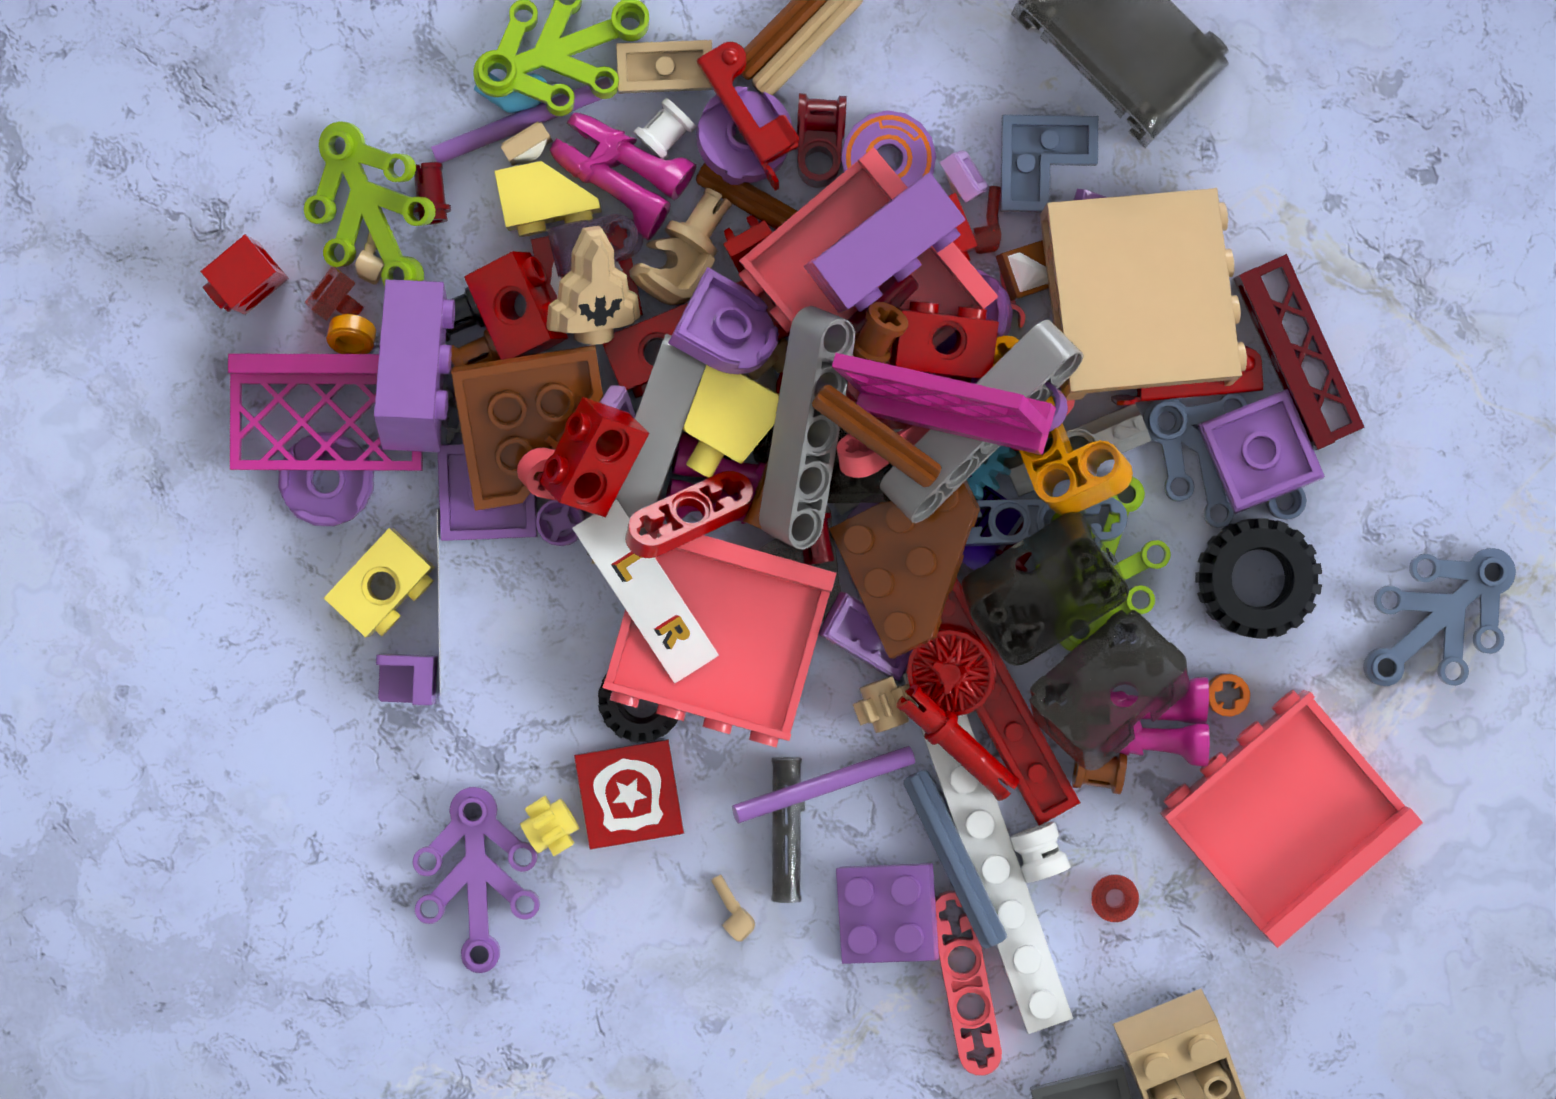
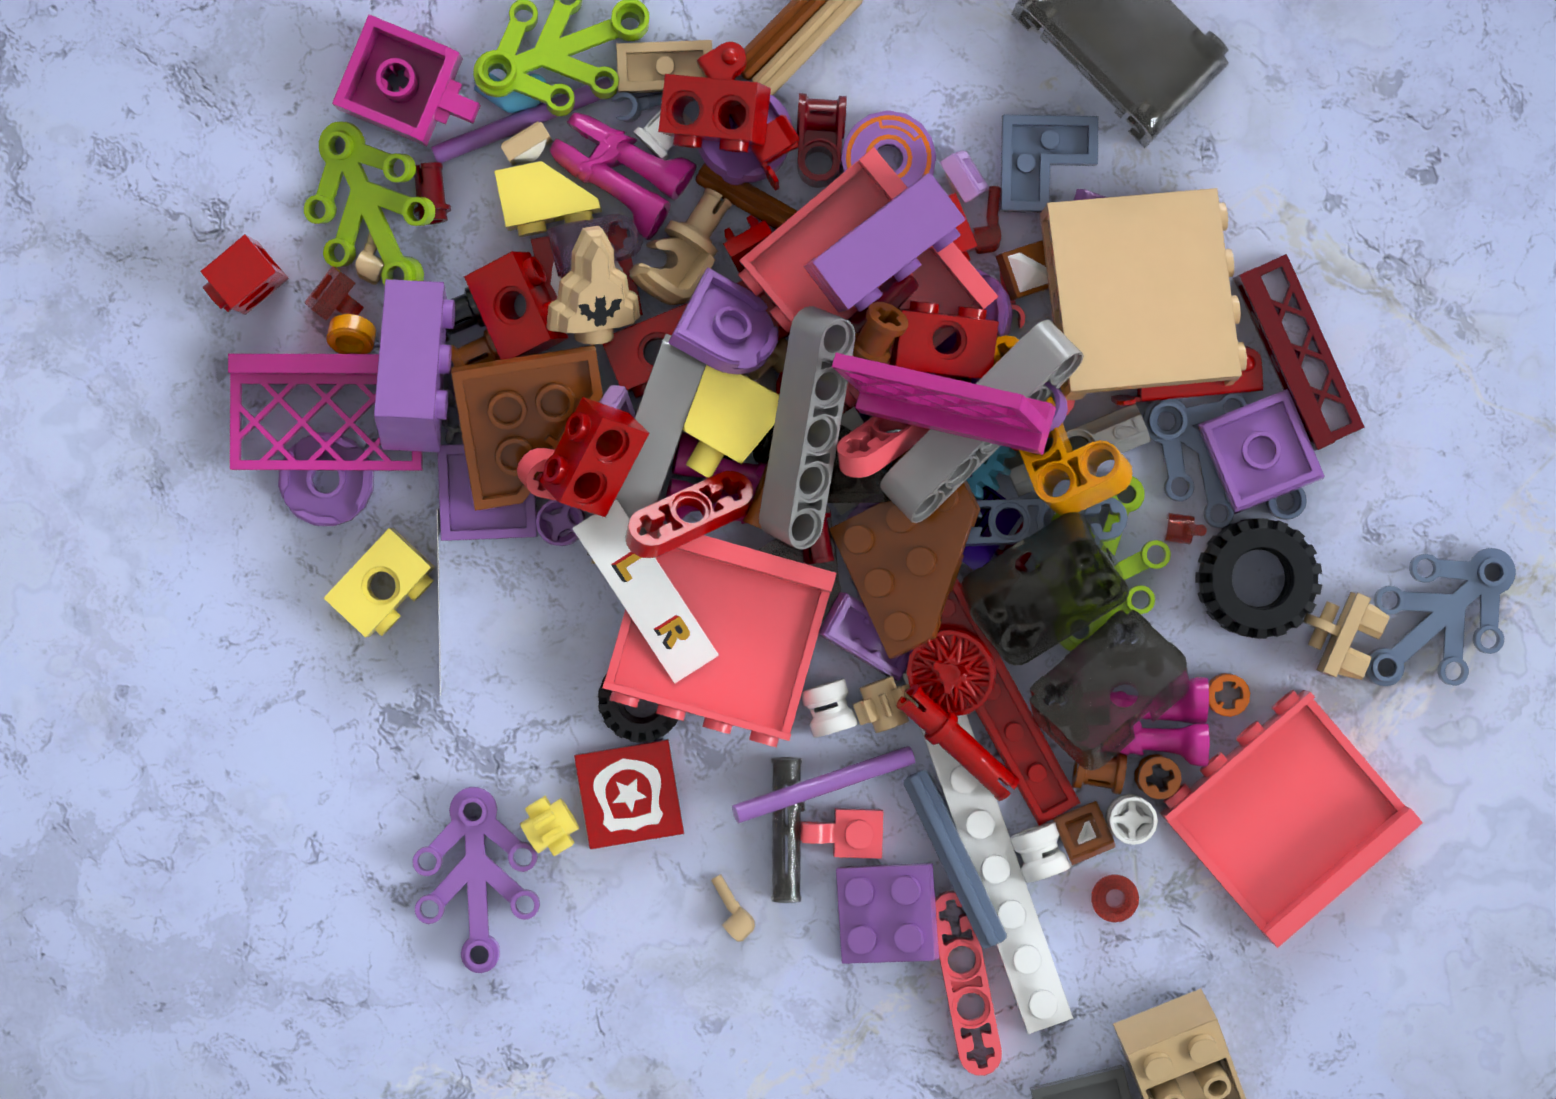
medium lavender panel [376,654,438,705] -> none
dark orange axle [812,385,942,487] -> none
none -> dark pink hinge [332,14,481,147]
none -> sand blue hand [611,92,663,122]
none -> red brick [658,74,771,153]
none -> coral plate [800,808,883,859]
none -> white wheel [801,678,858,738]
none -> dark orange tile [1053,801,1116,865]
none -> white wheel [1105,794,1158,845]
none -> dark orange bush [1134,754,1182,799]
none -> clear red hand [1164,513,1207,544]
none -> tan hips [1304,592,1390,680]

